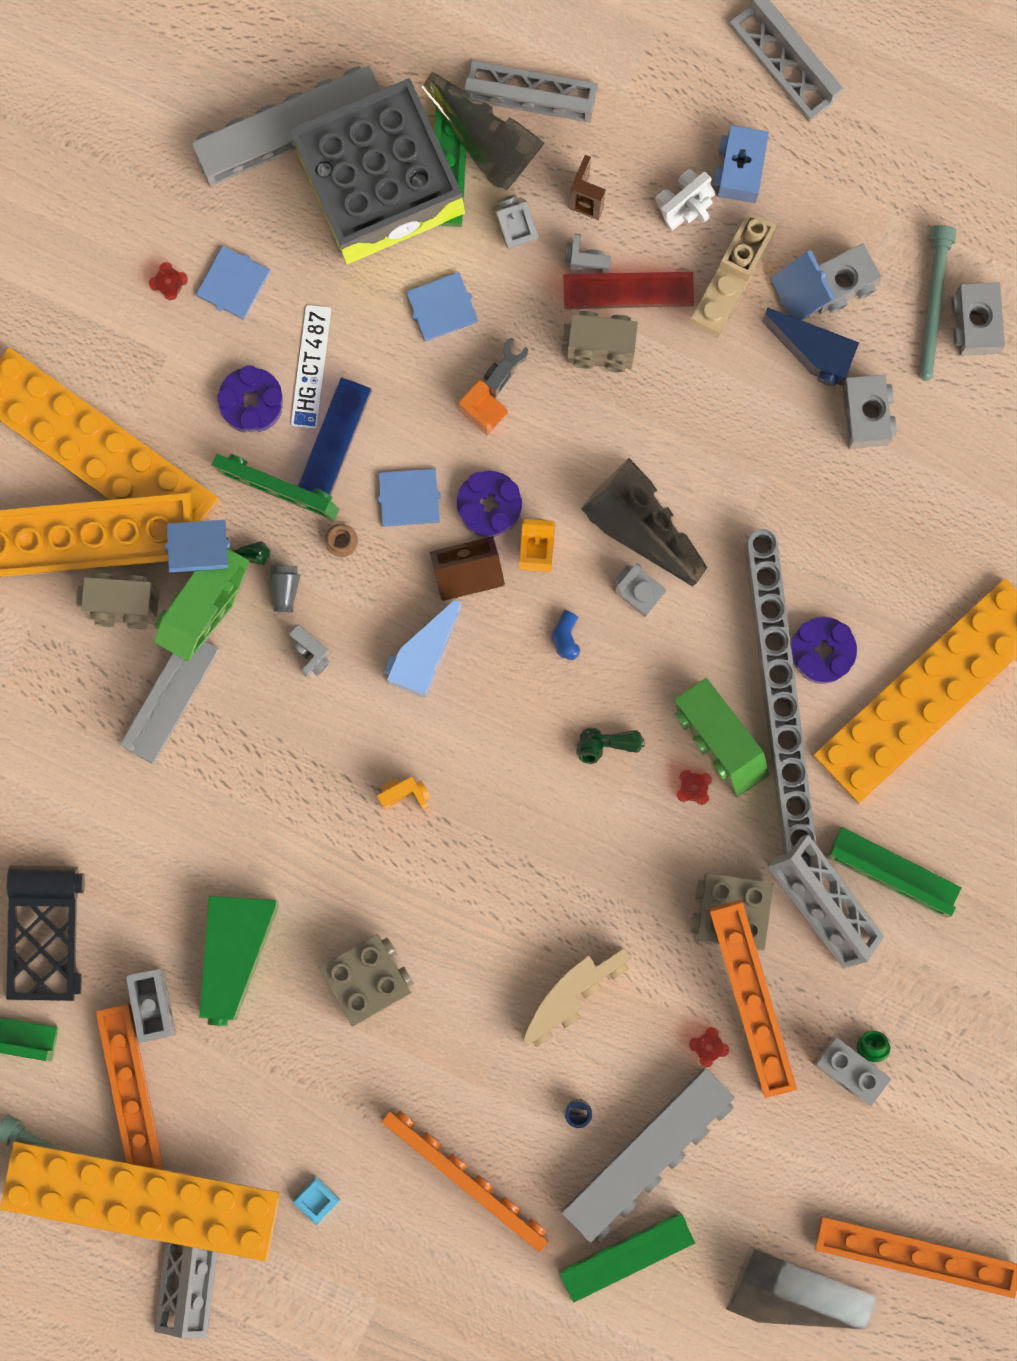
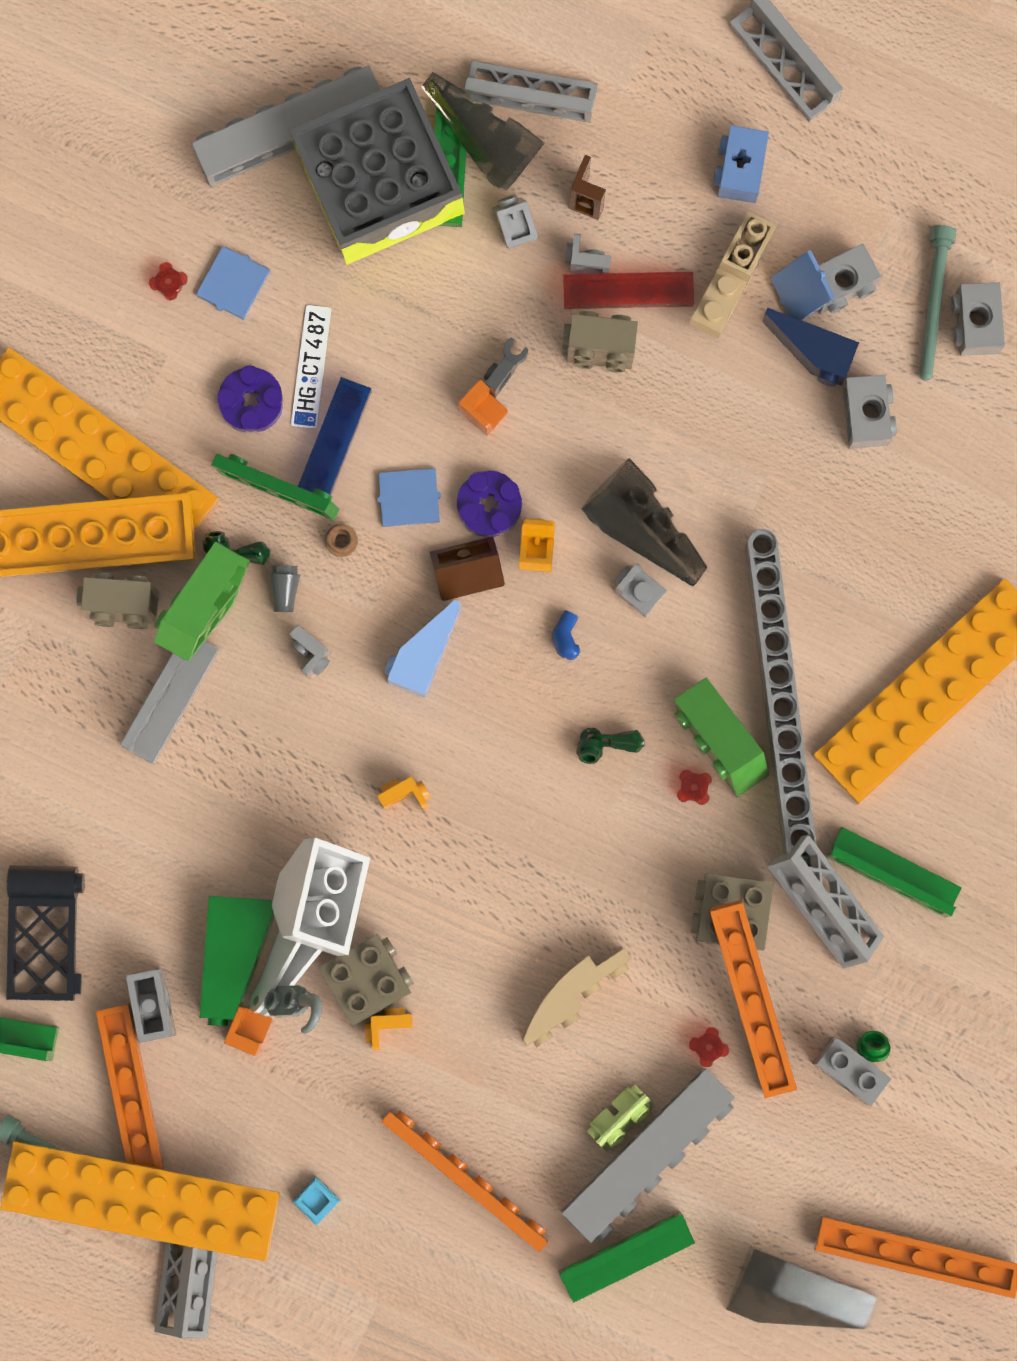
medium blue piece [164,520,230,573] -> none
medium blue piece [406,272,478,342] -> none
dark blue hinge [565,1099,592,1128] -> none
white hips [655,169,716,231] -> none
dark purple plate [791,617,857,684] -> none
none -> orange panel [224,1005,272,1056]
none -> white slope [249,837,370,1034]
none -> light orange bracket [365,1008,413,1050]
none -> yellowish green hinge [587,1085,654,1152]

